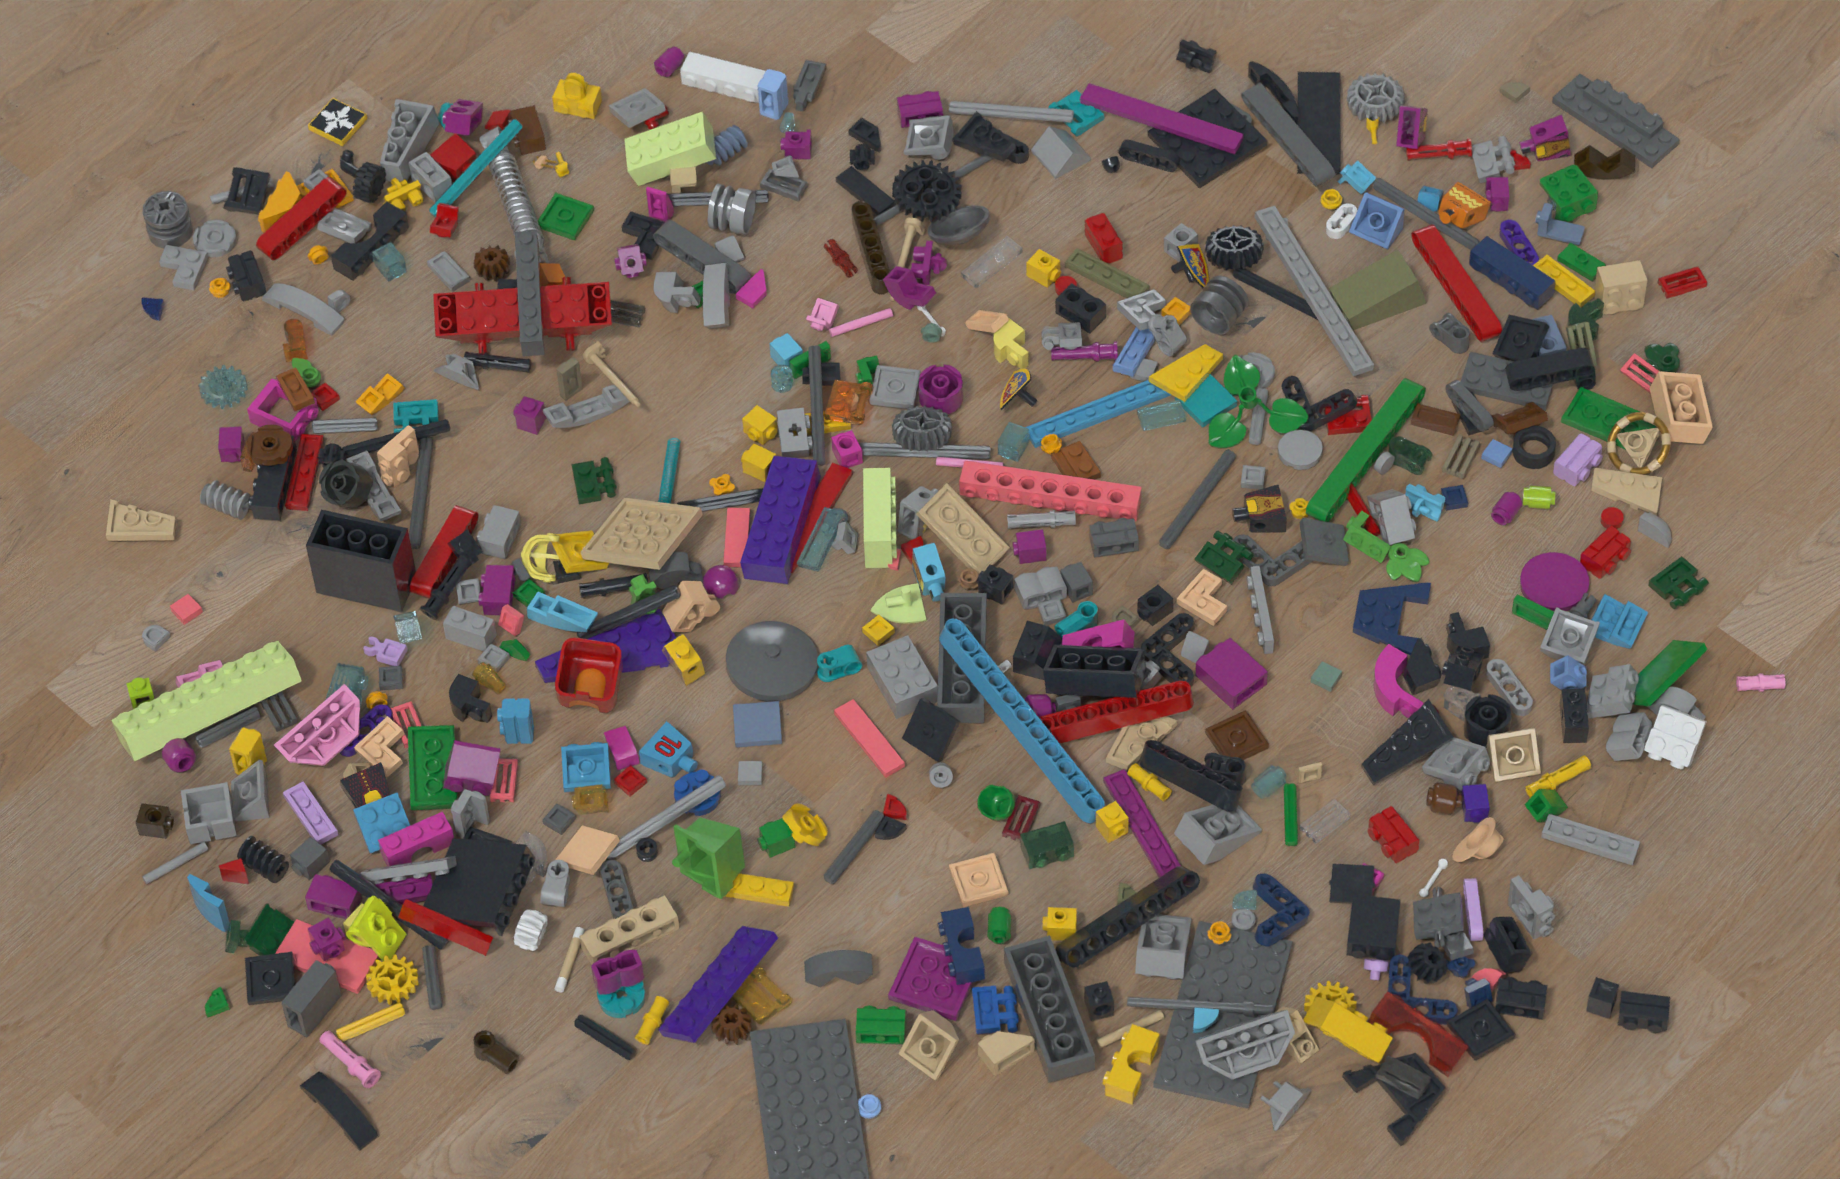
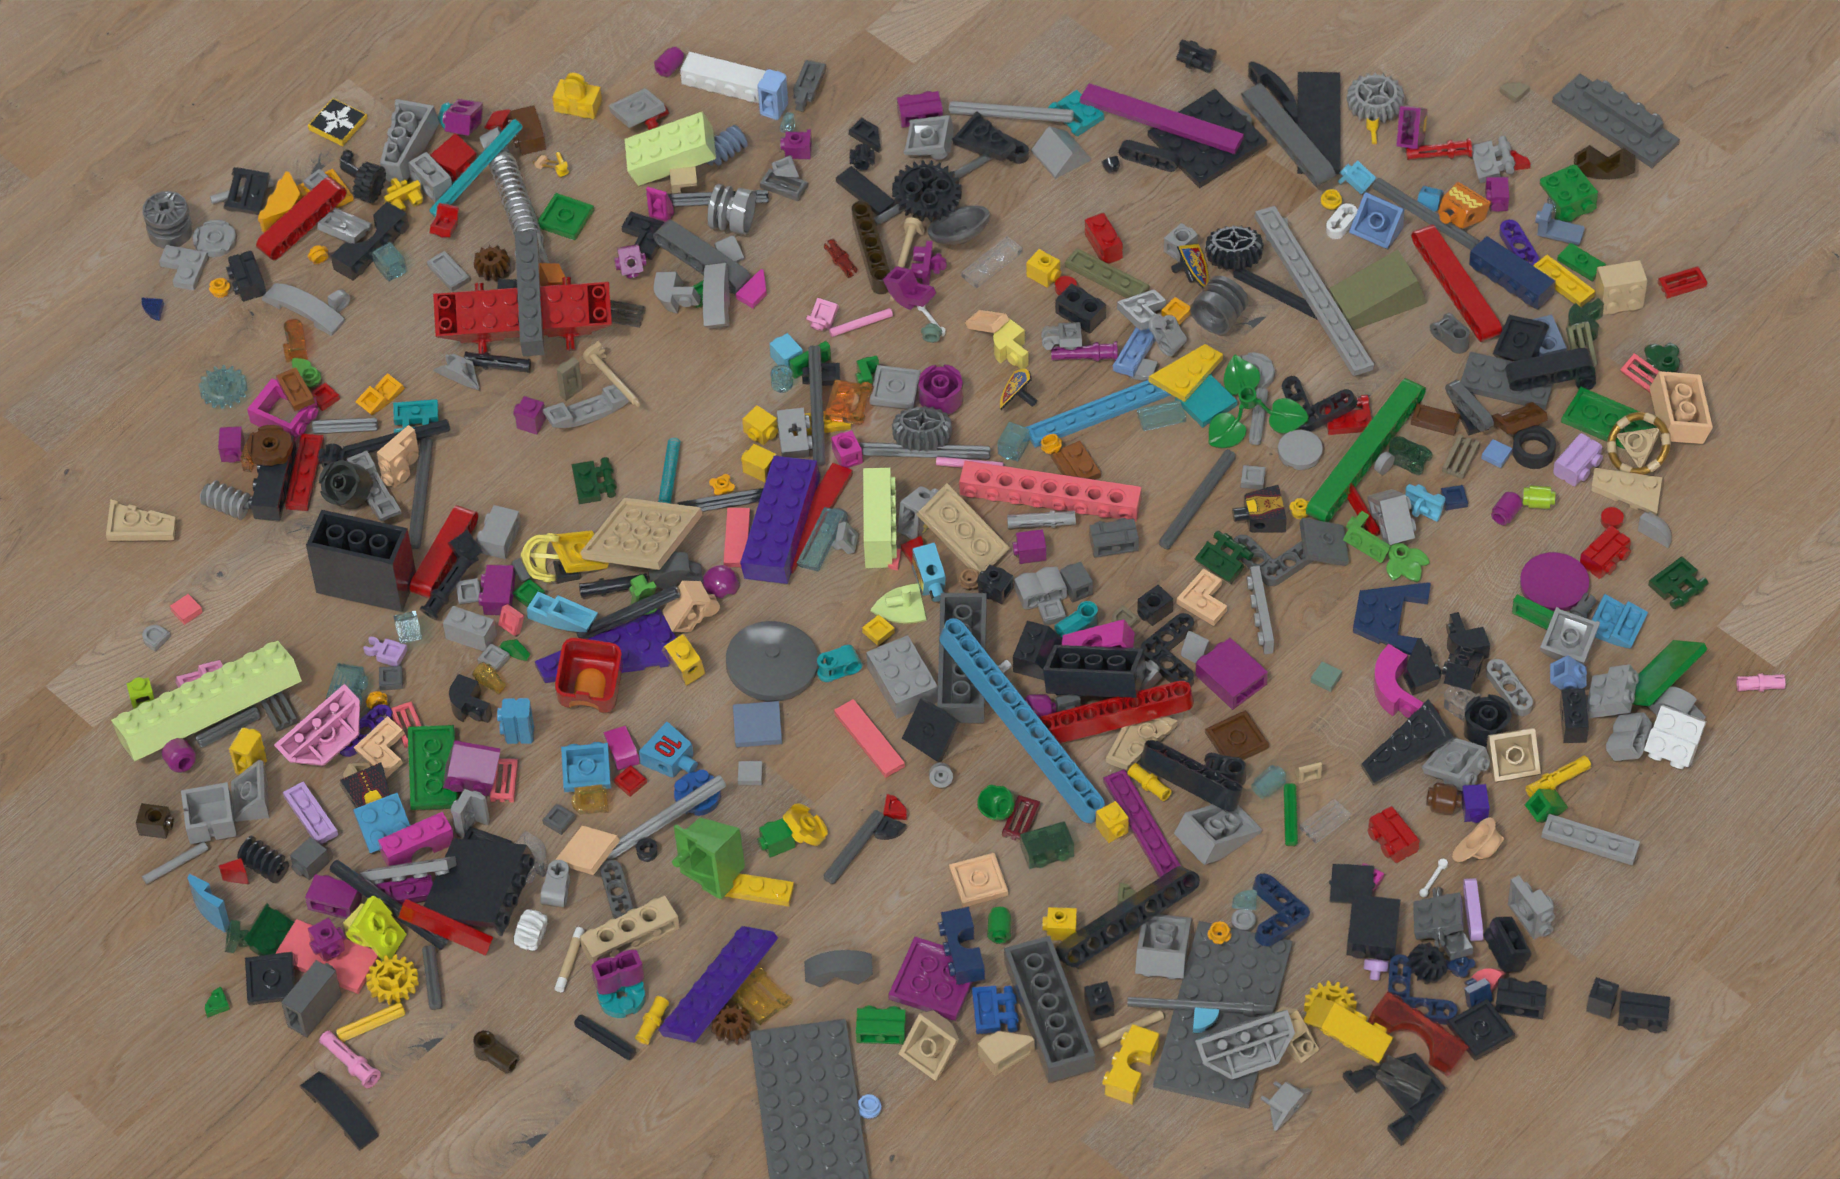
magenta torso [1519,115,1571,162] -> none

